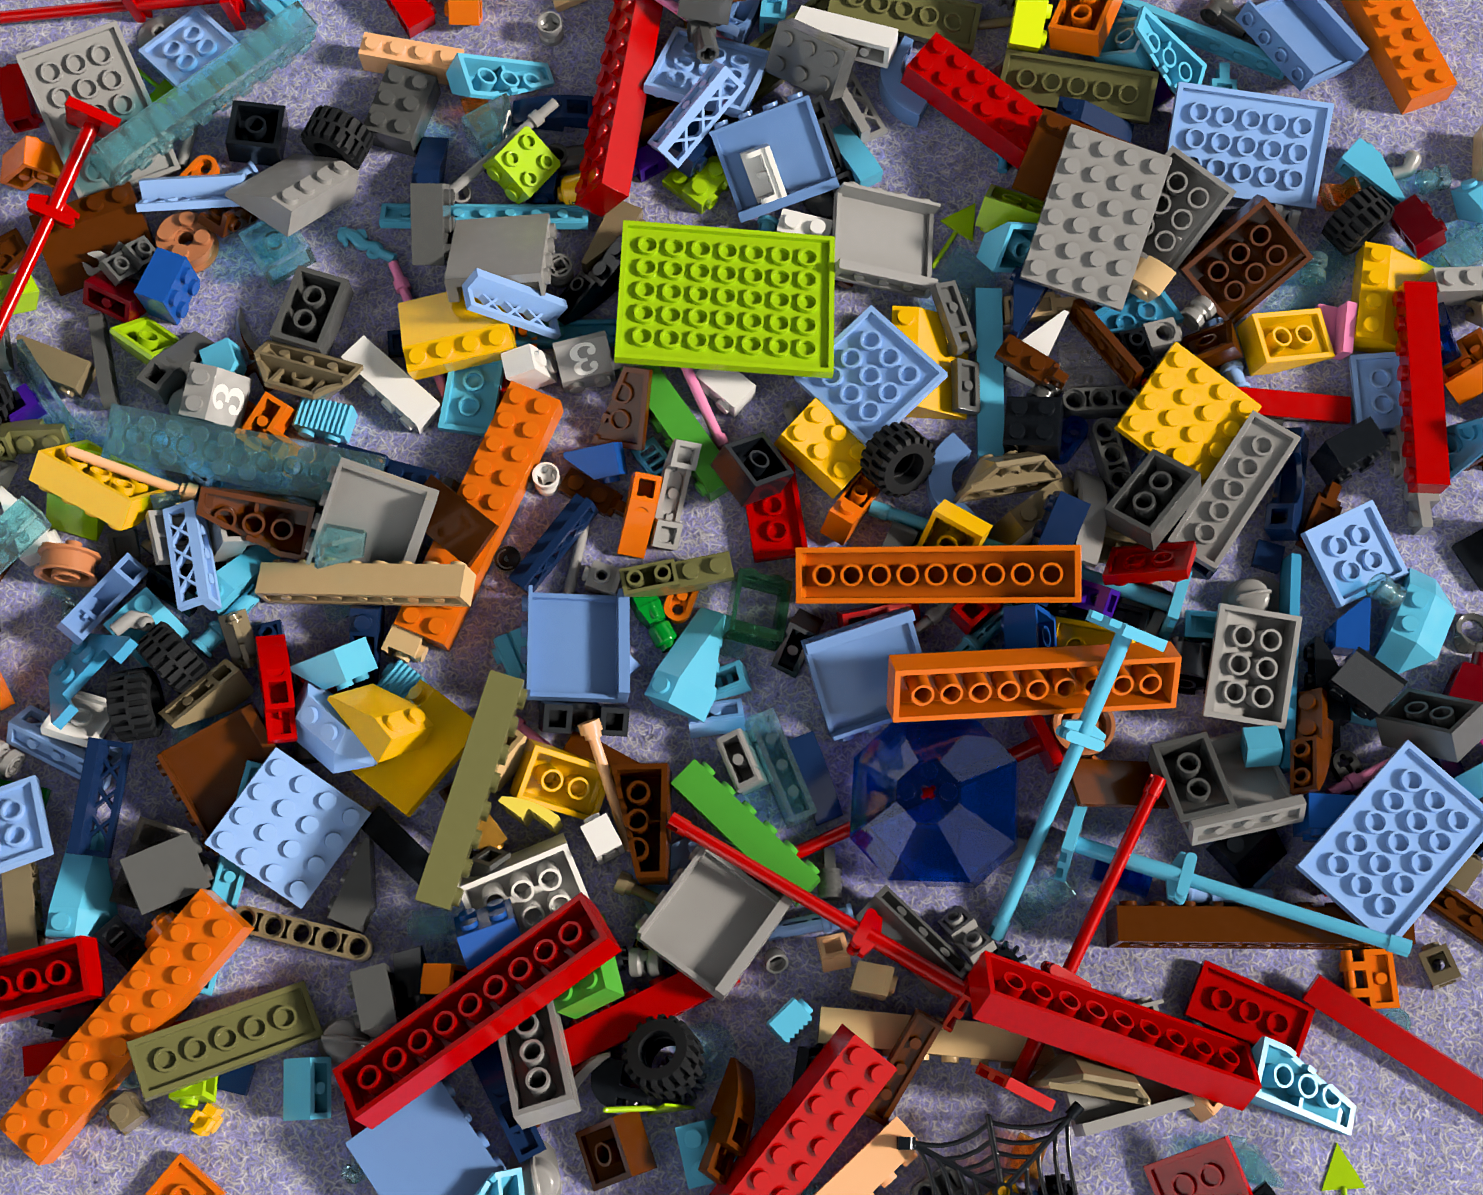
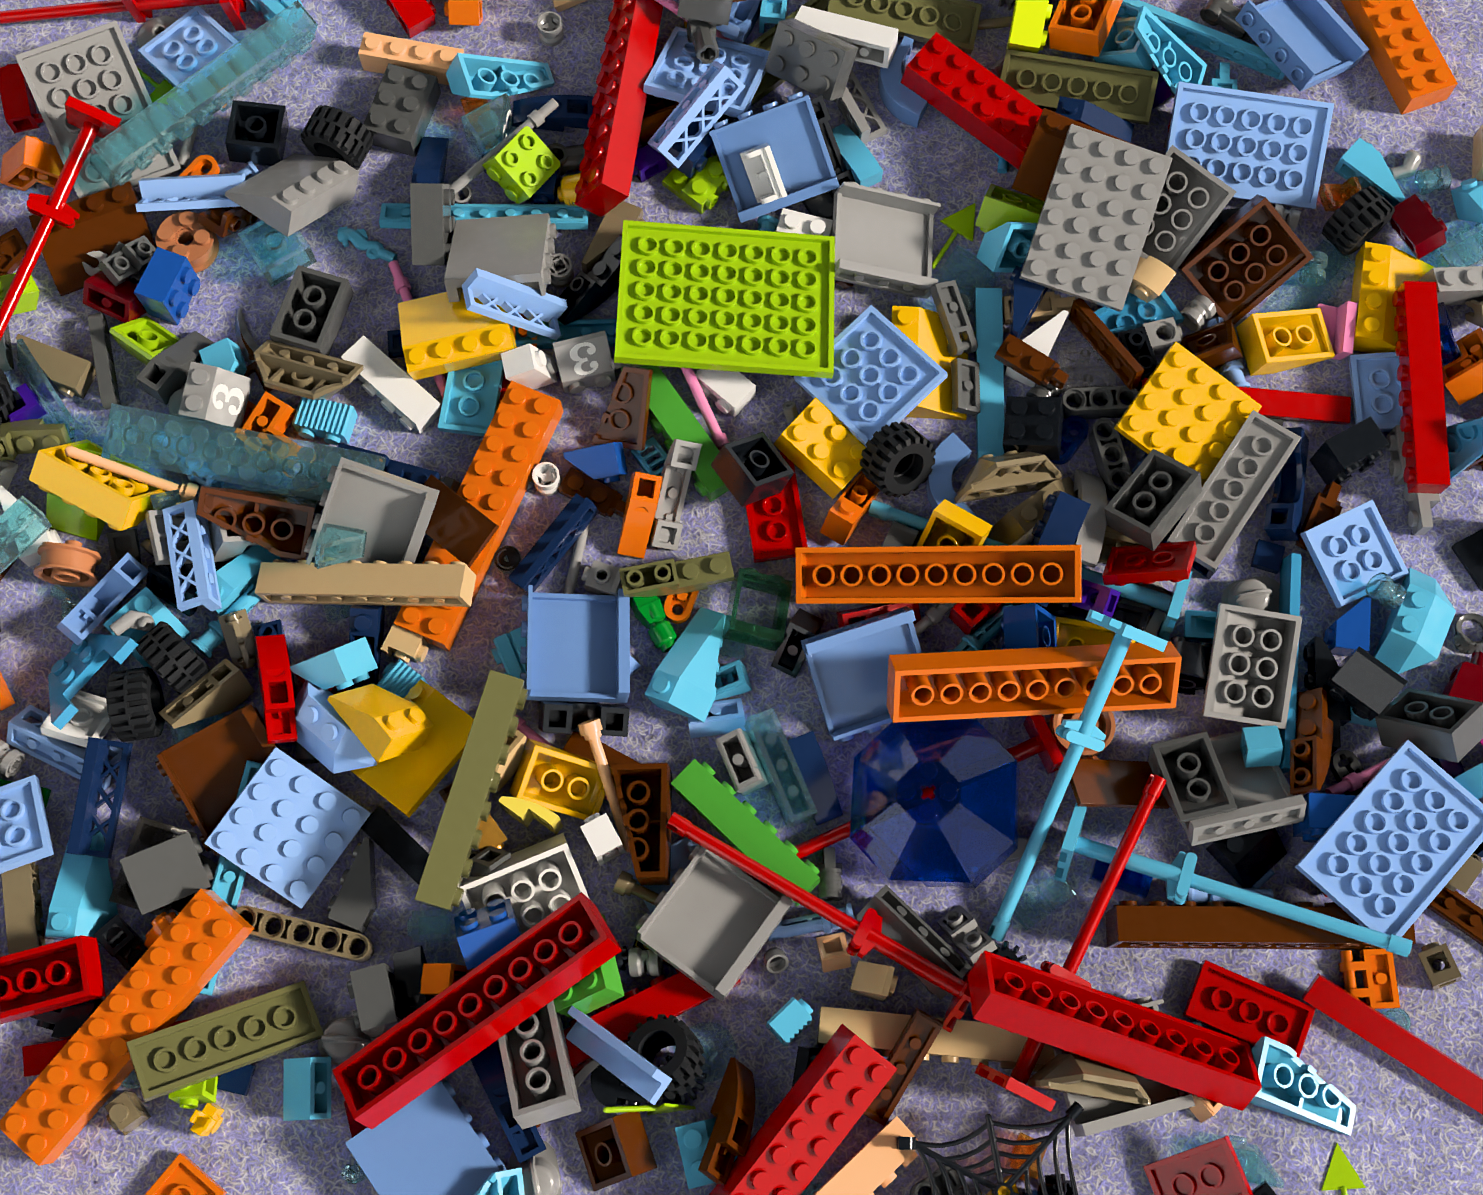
none -> light blue fence [565,1006,672,1105]

